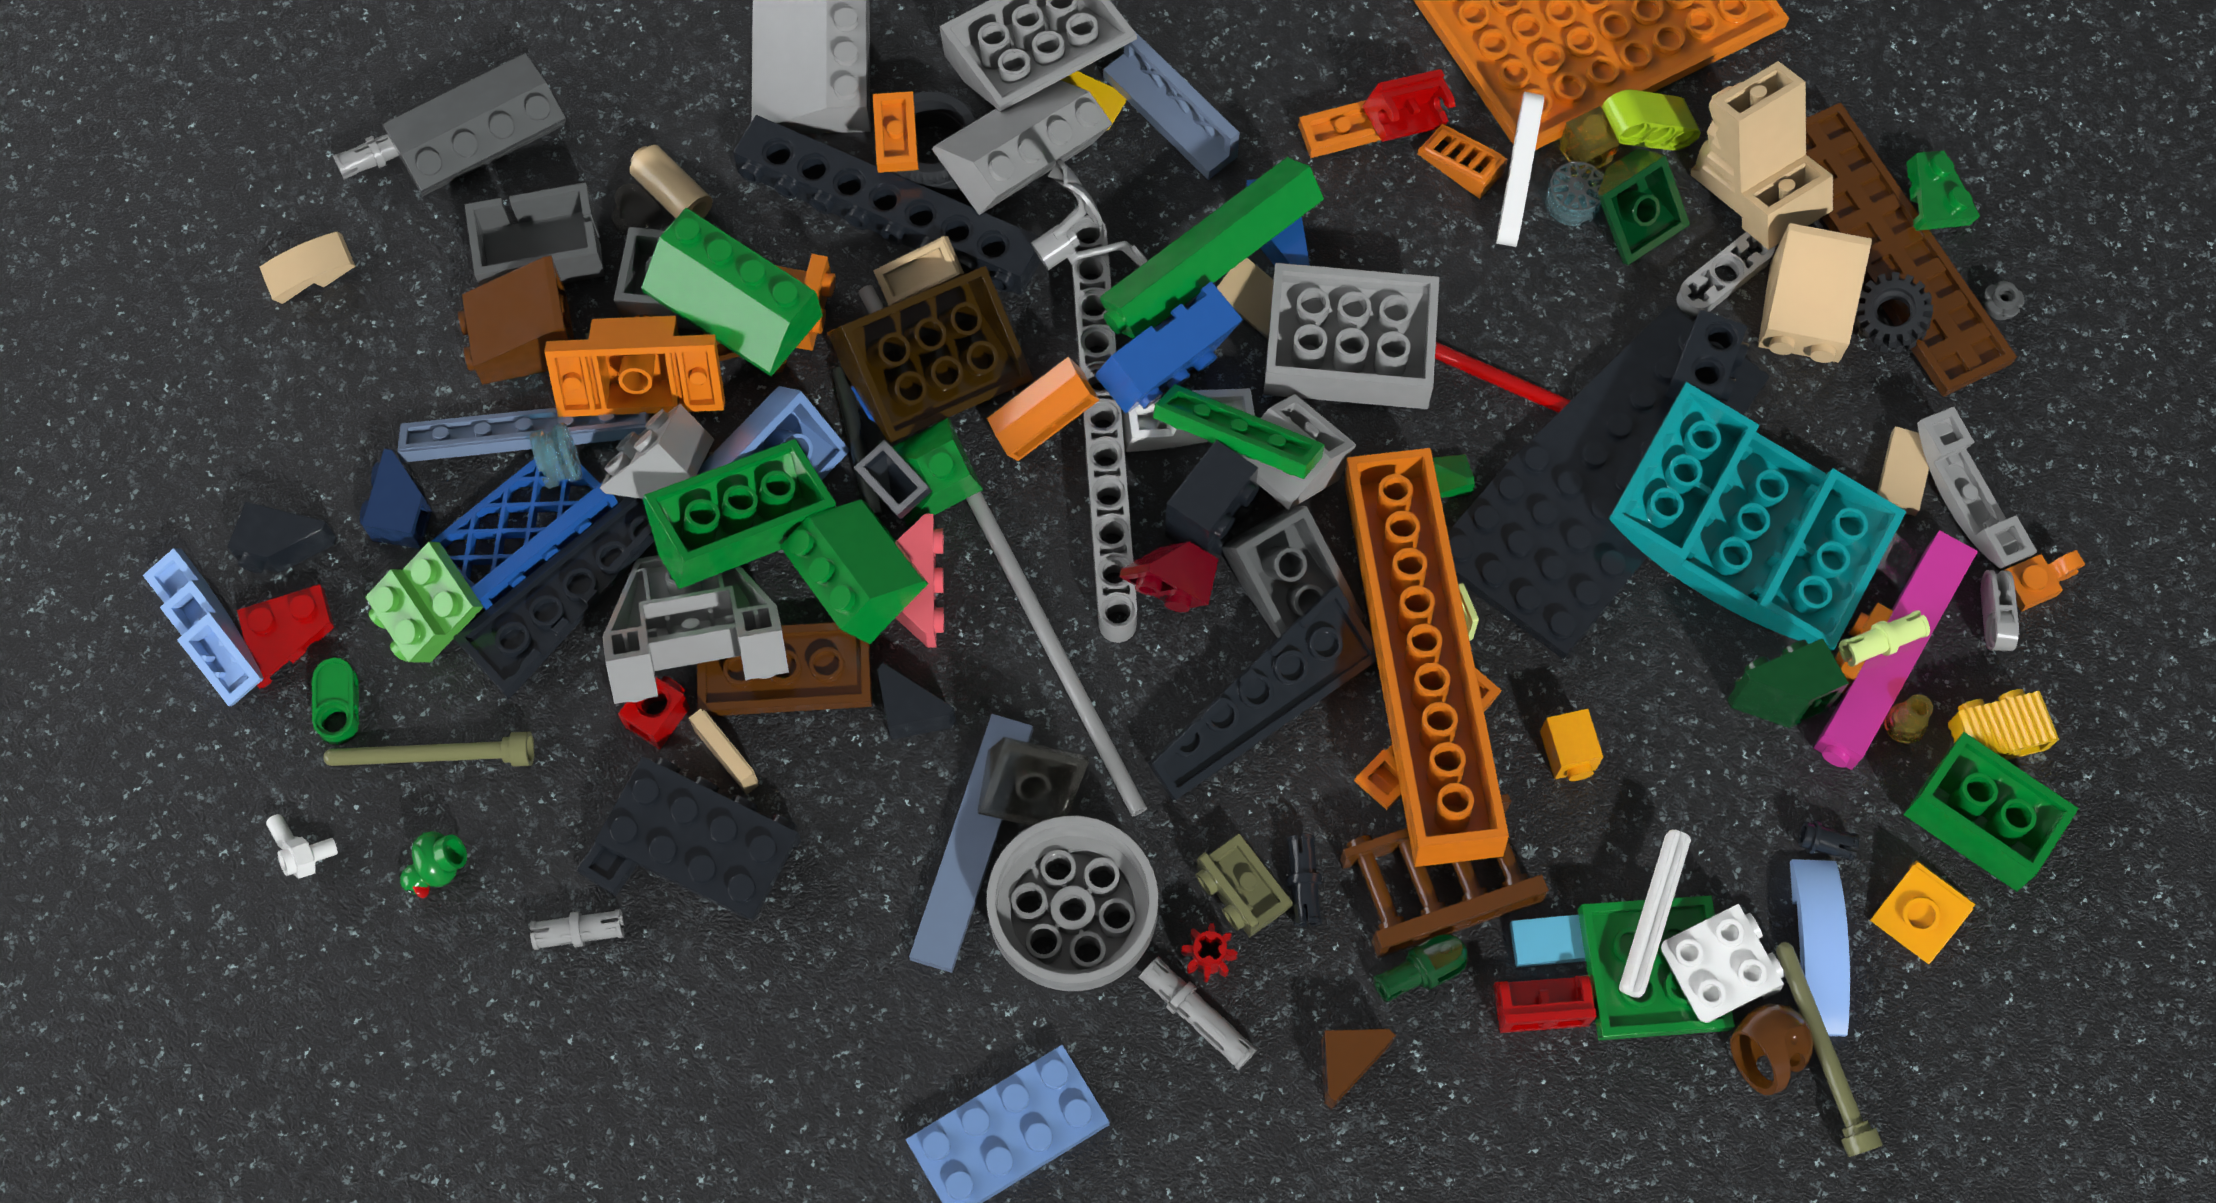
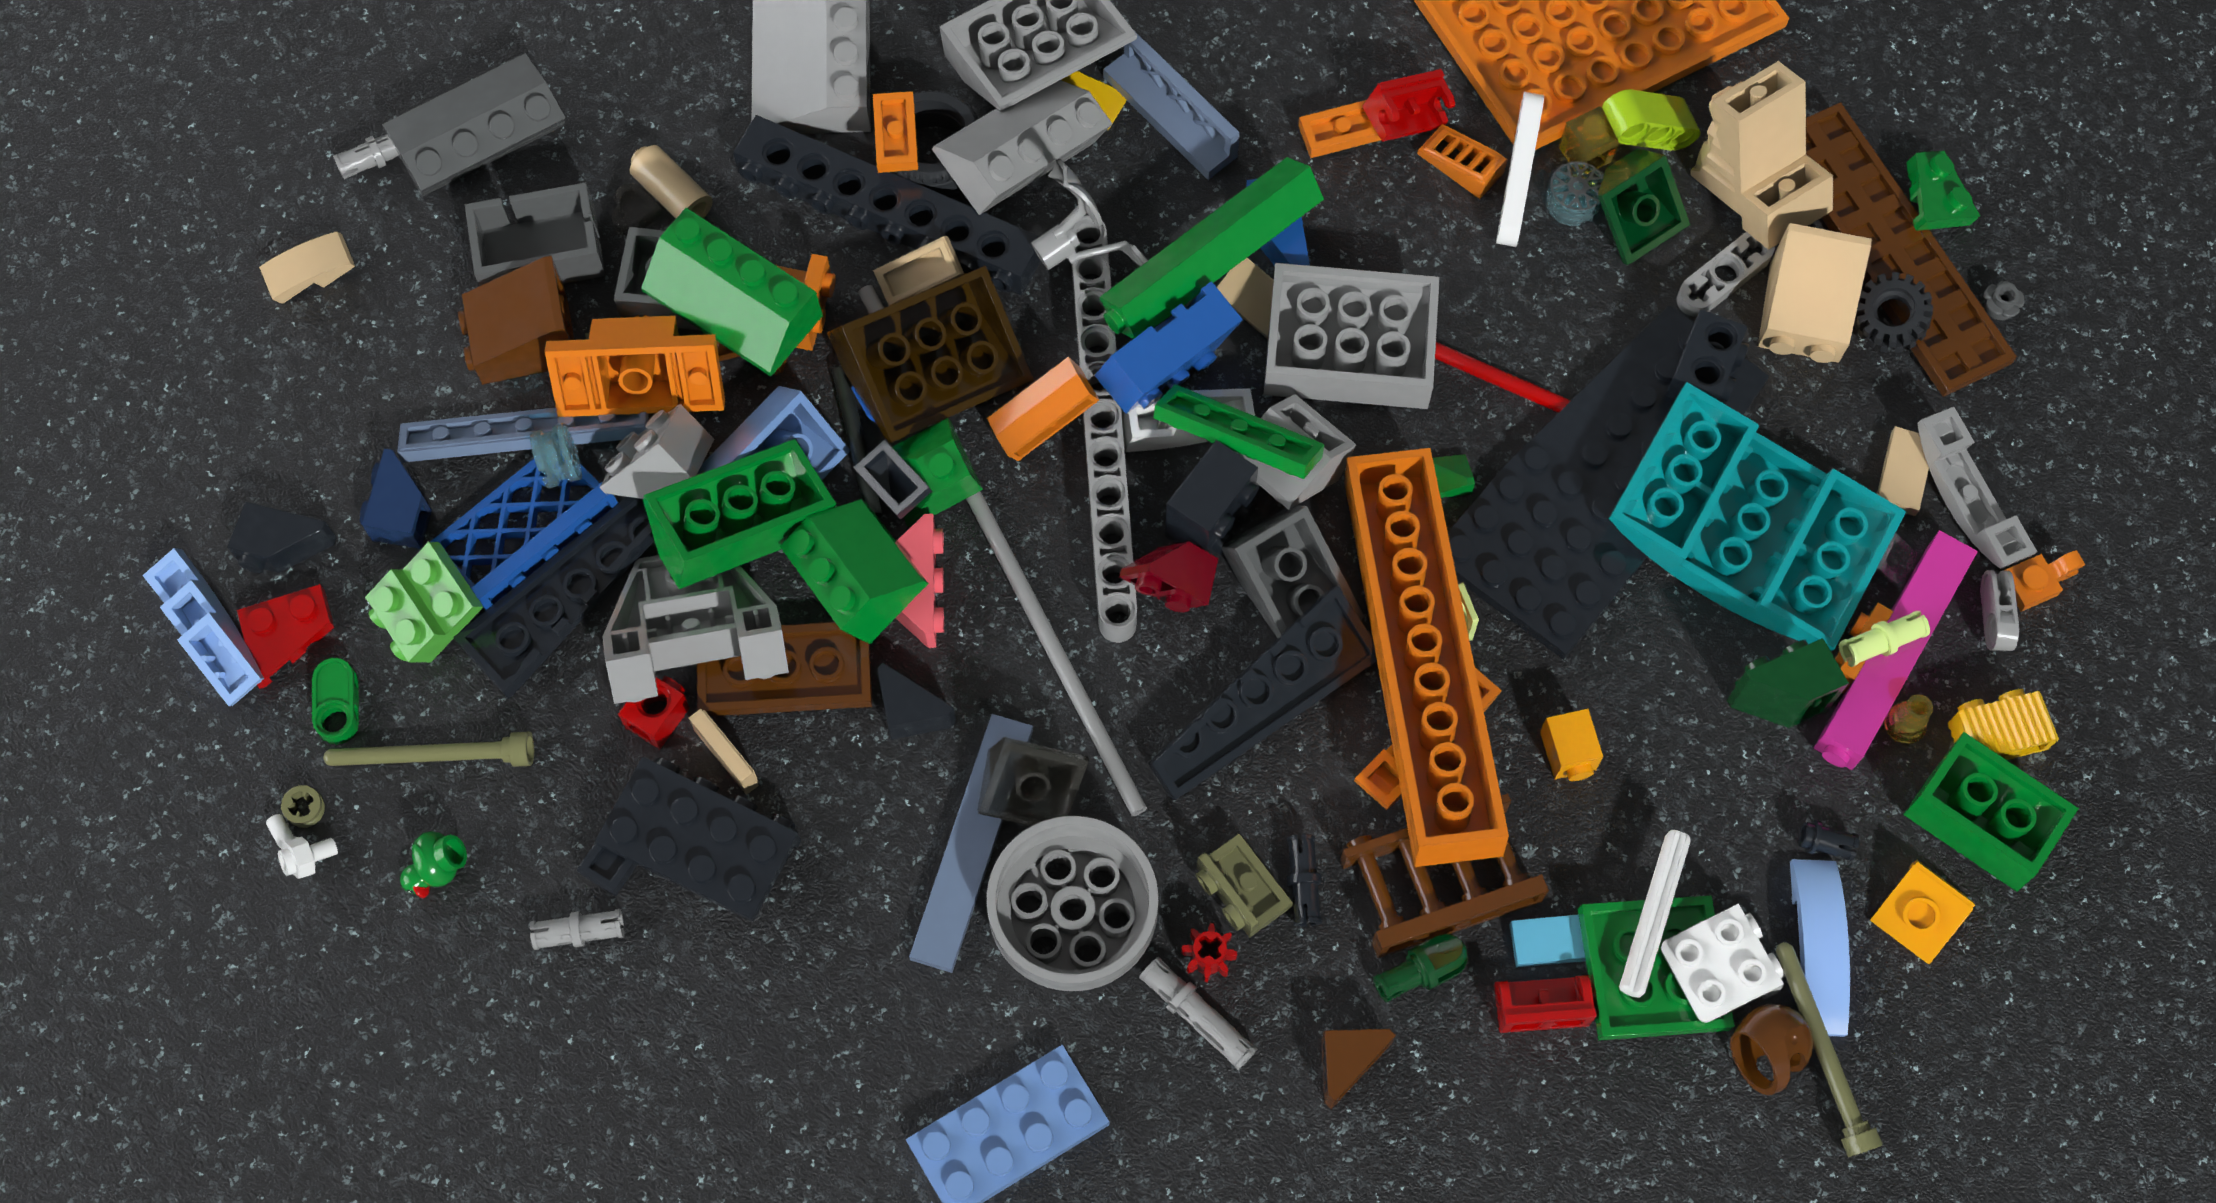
none -> olive bush [281,785,325,828]

